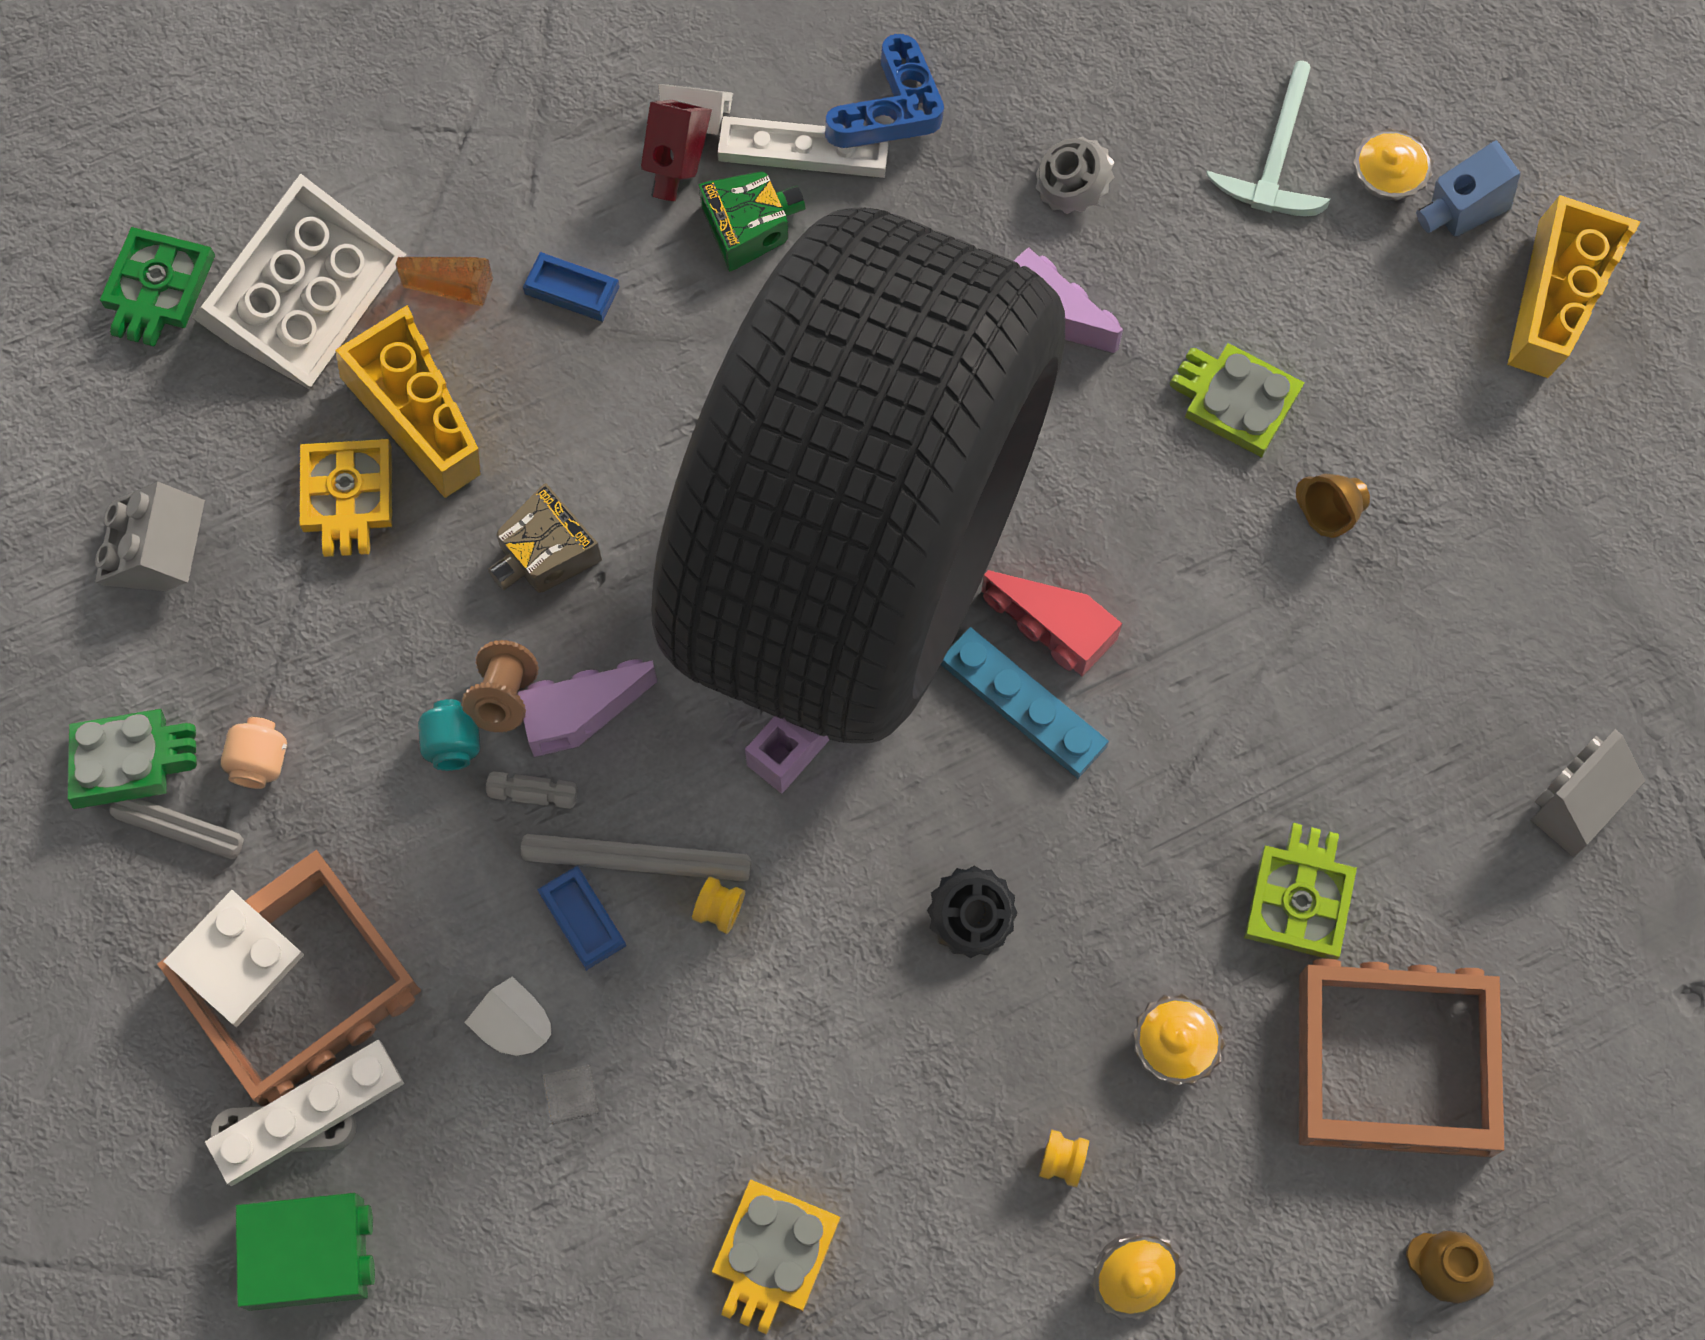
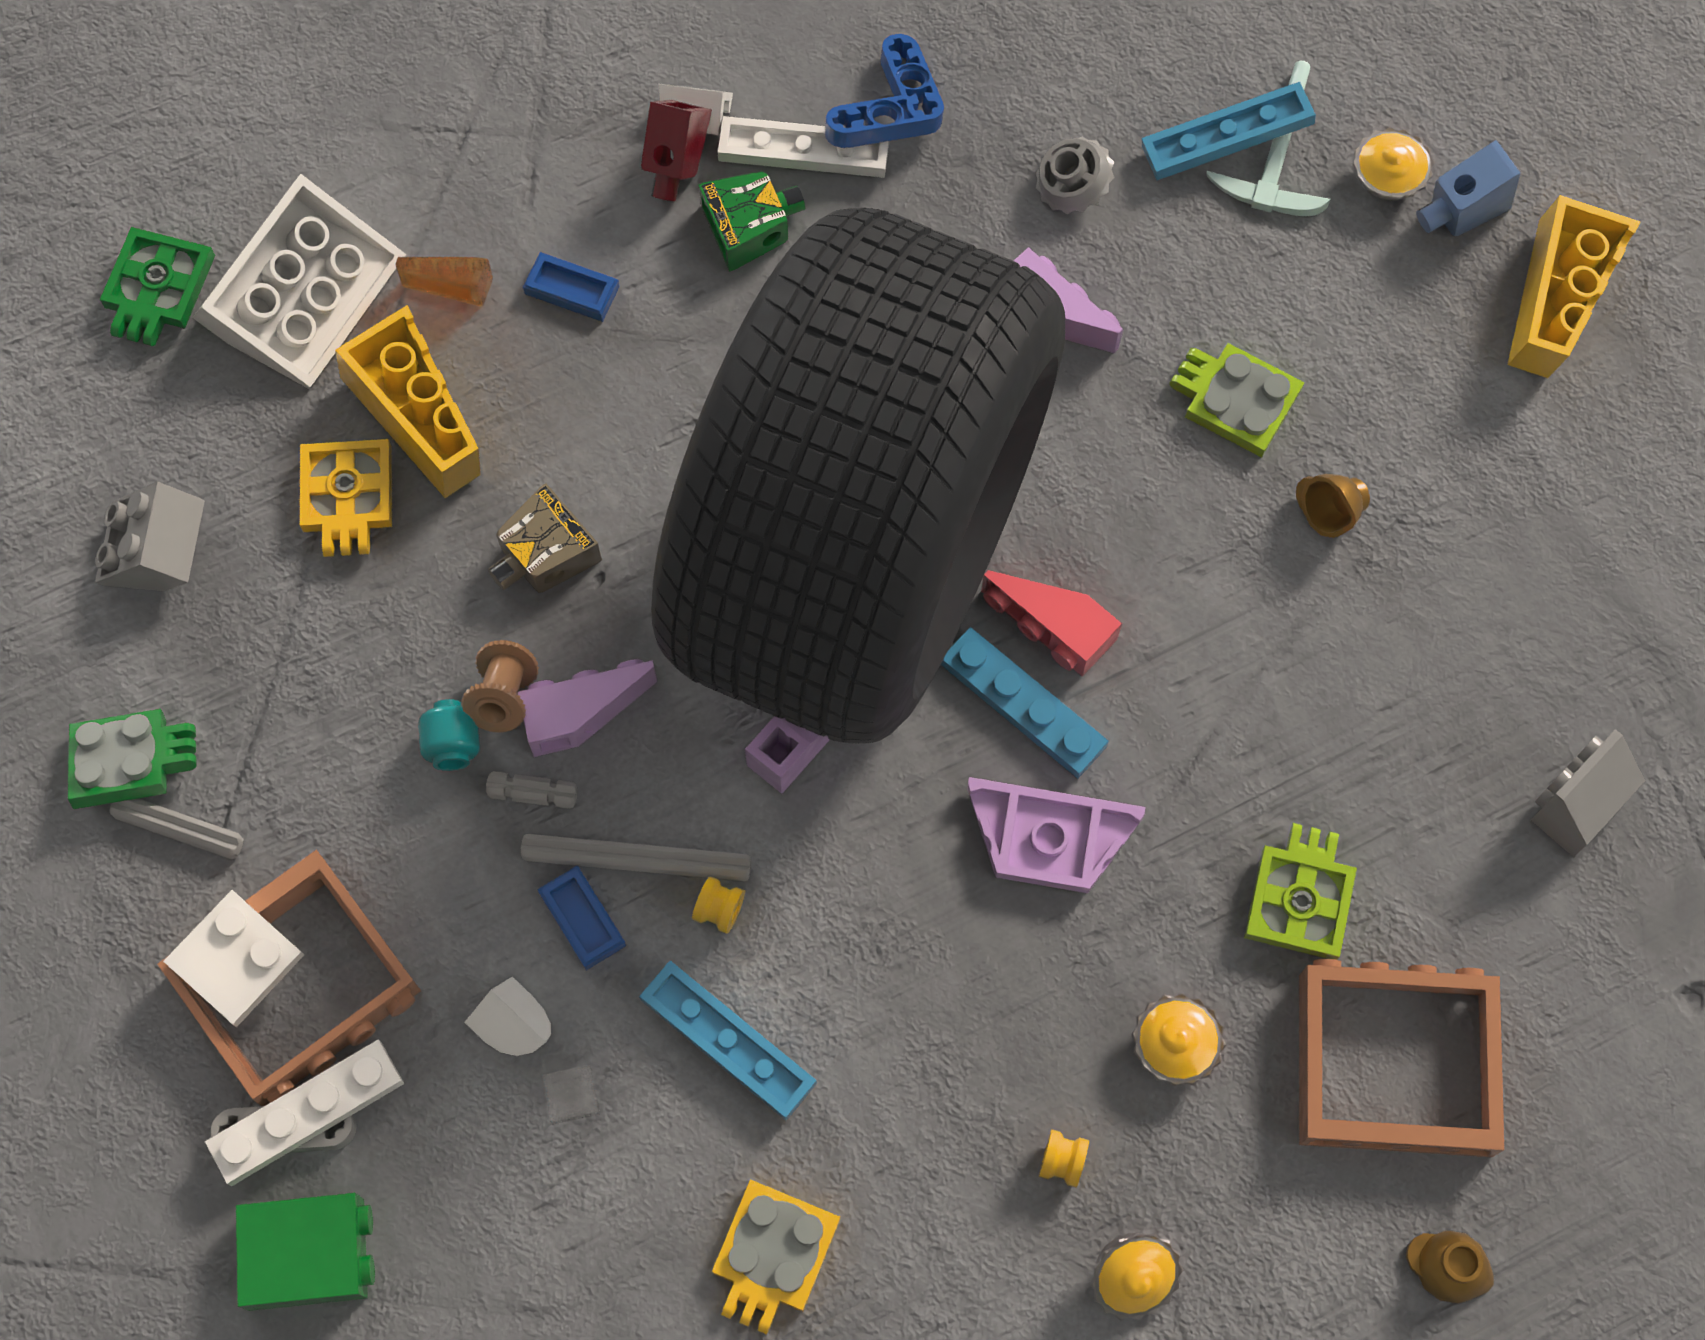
light nougat head [221,717,287,789] -> none
black piece [927,865,1018,958] -> none
none -> dark azure plate [639,961,817,1121]
none -> lavender wing [967,777,1146,893]
none -> dark azure plate [1141,82,1316,180]

